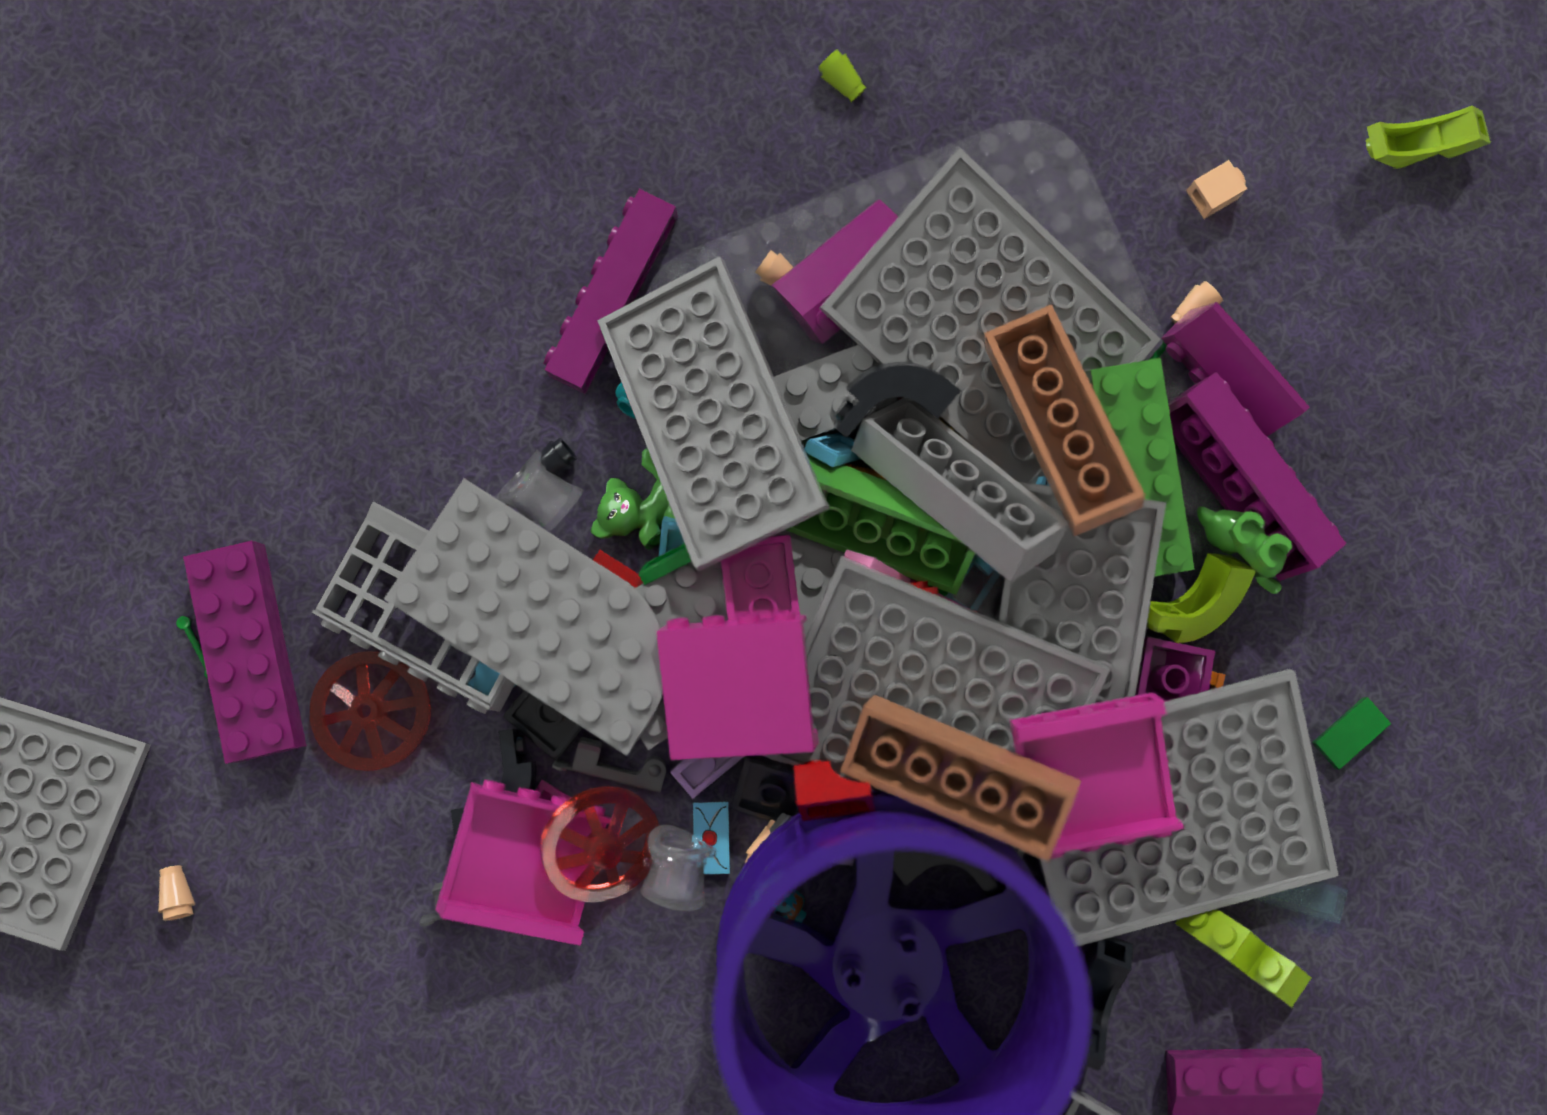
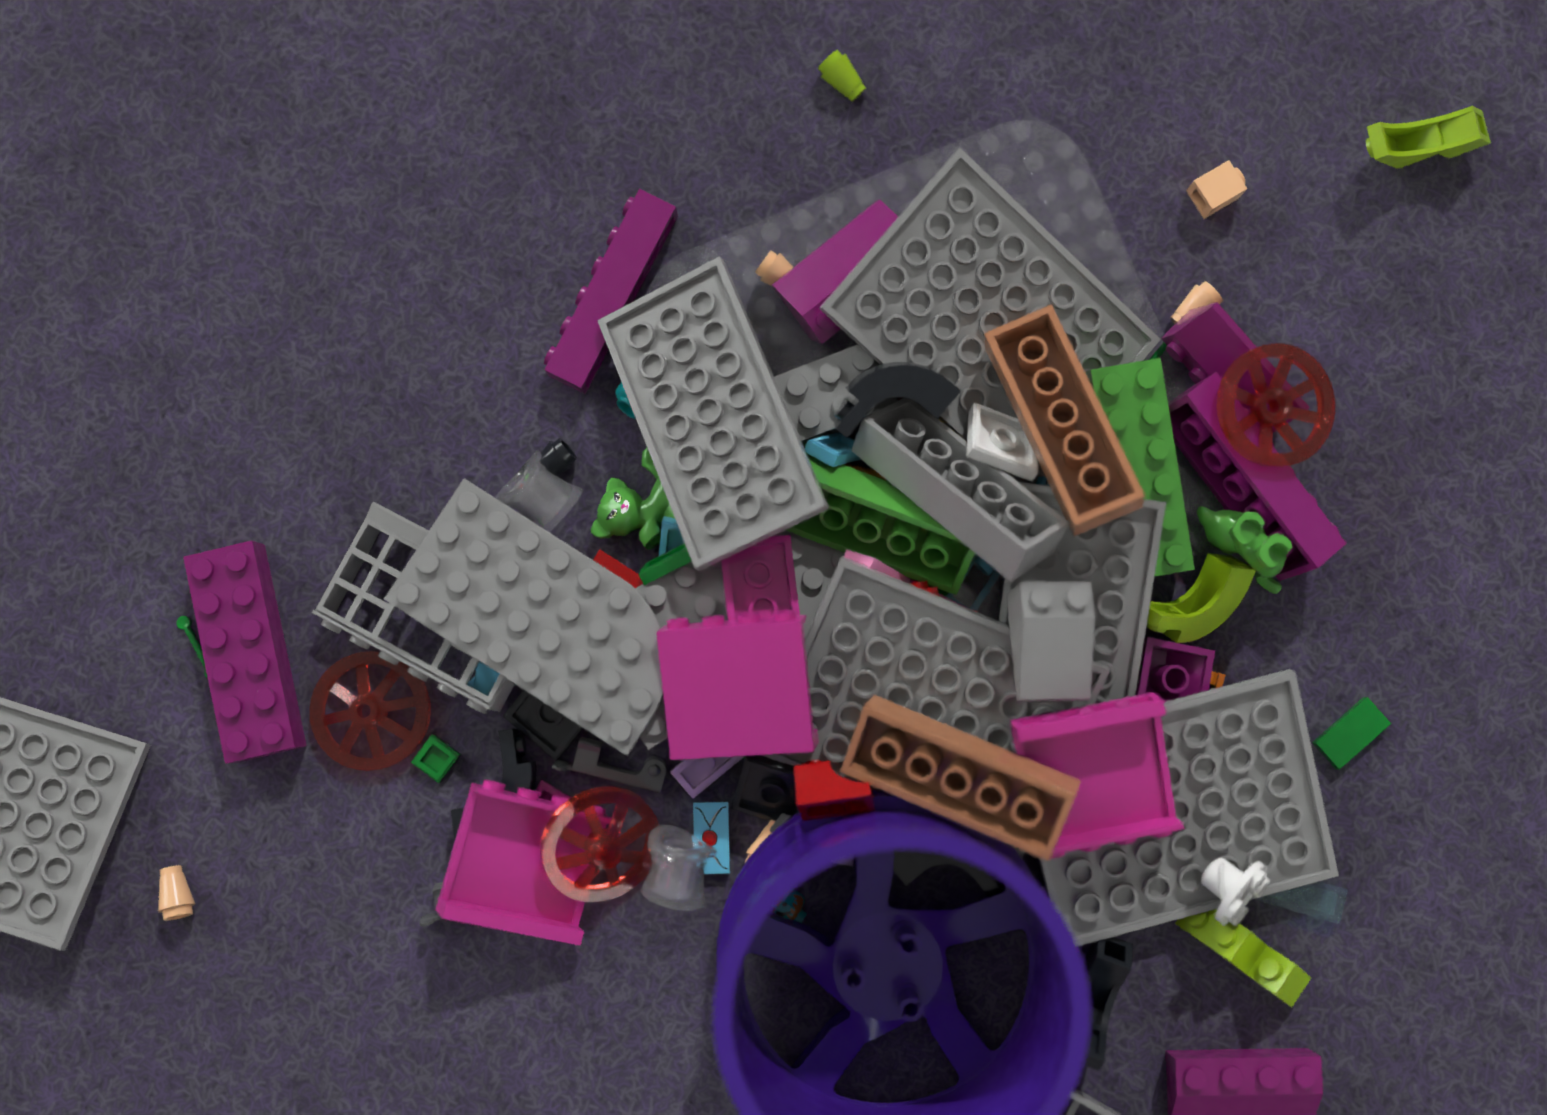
none -> green tile [411,734,462,783]
none -> white tile [966,403,1038,481]
none -> light grey slope [1007,582,1095,702]
none -> white plate [1201,857,1271,926]
none -> clear red wheel [1217,343,1336,467]

